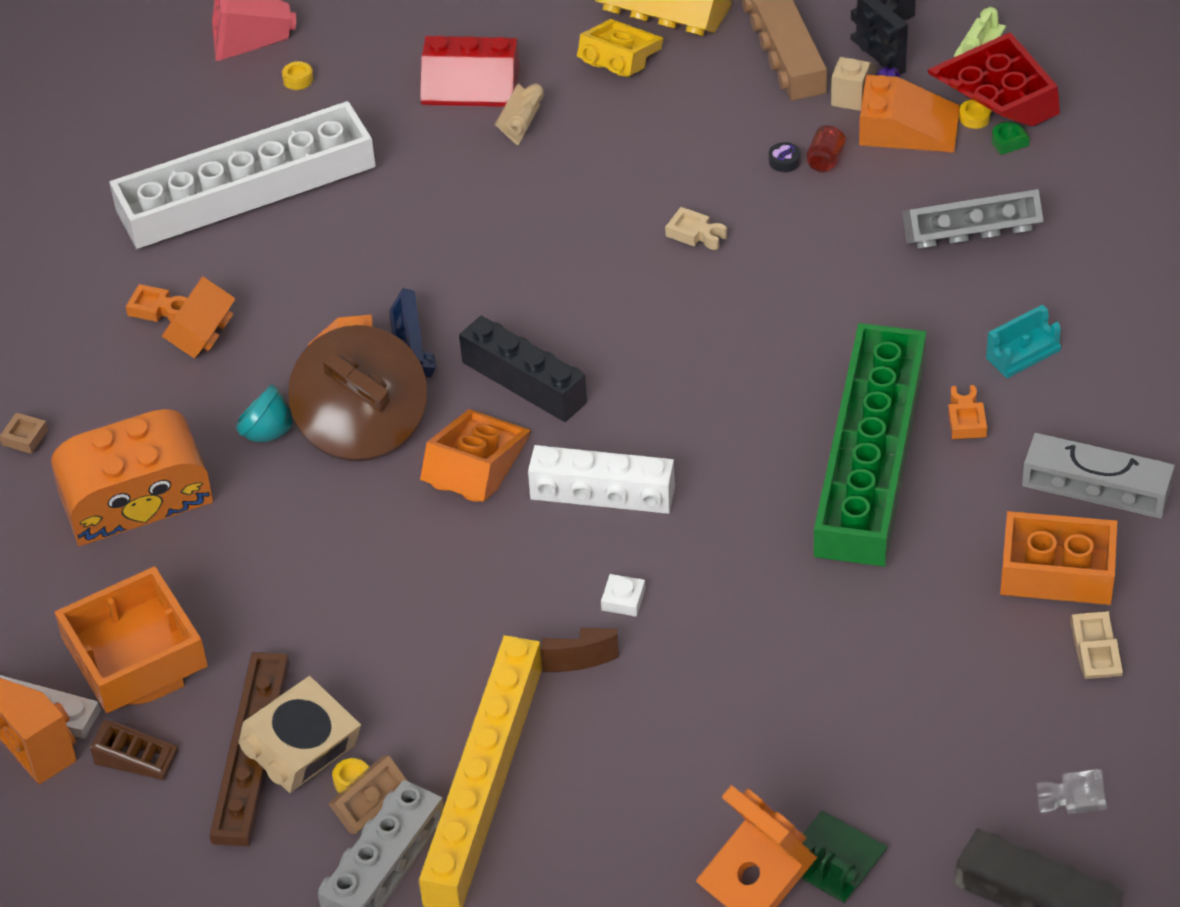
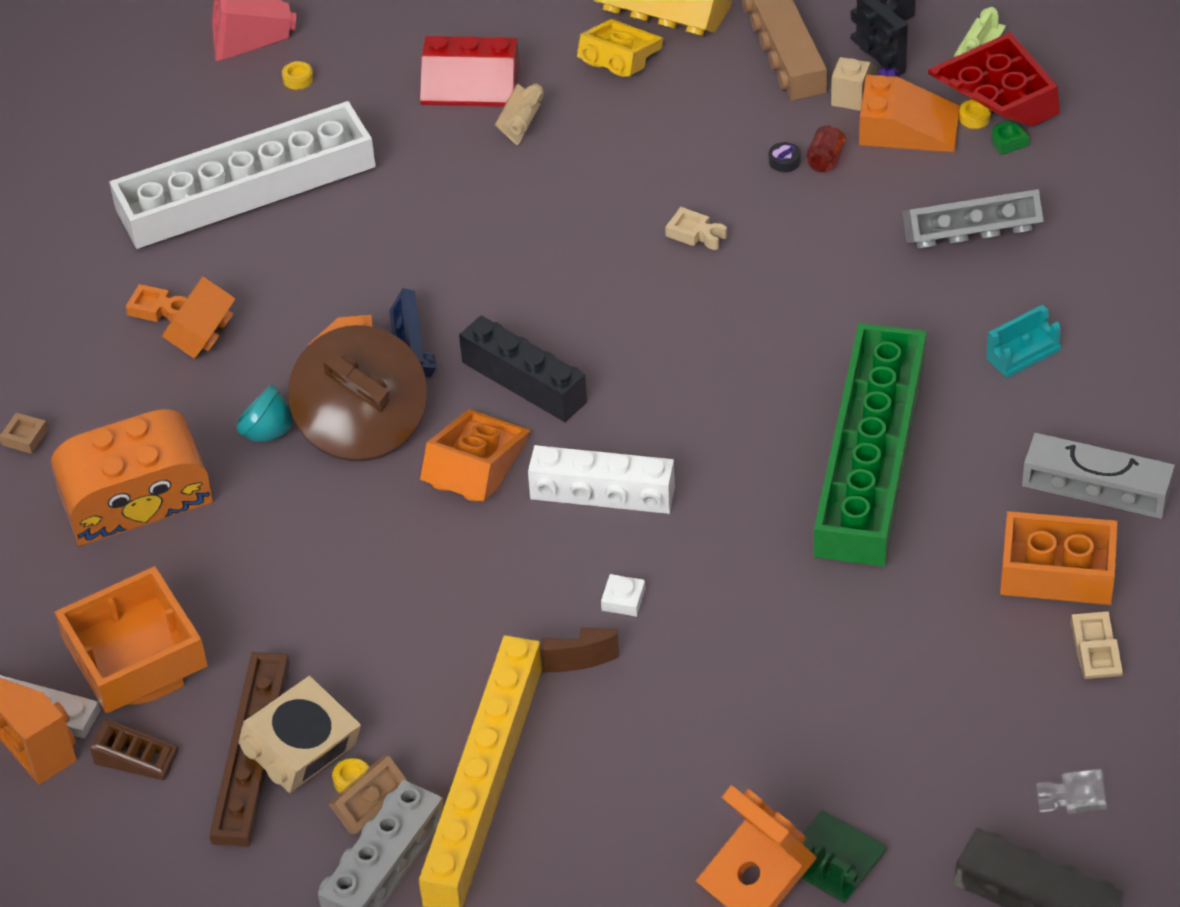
orange plate [948,385,987,439] -> none

